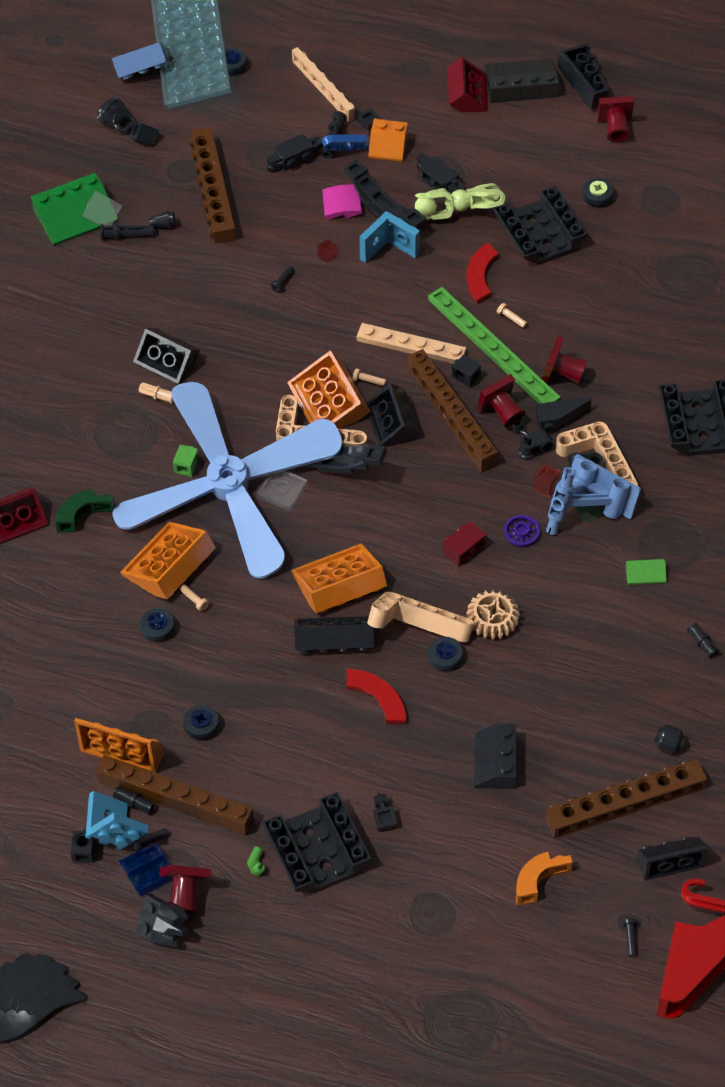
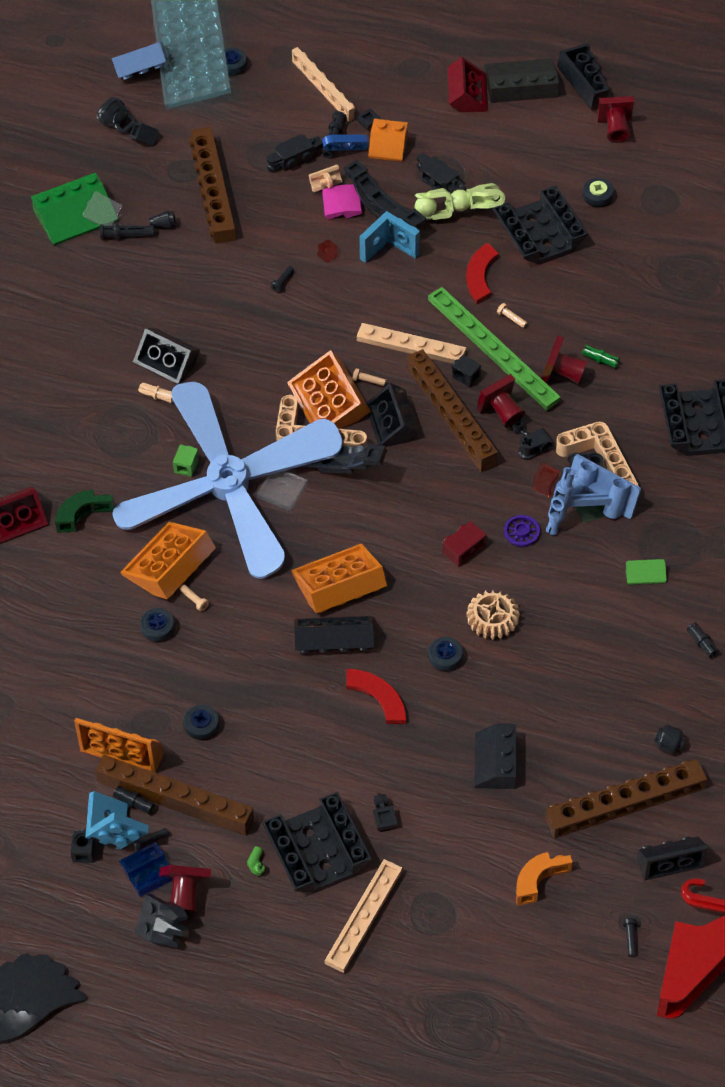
light nougat beam [368,592,474,642] -> none
black slope [536,396,592,432] -> none
none -> light nougat hips [308,165,342,192]
none -> light nougat plate [325,859,402,973]
none -> green pin [582,344,620,369]

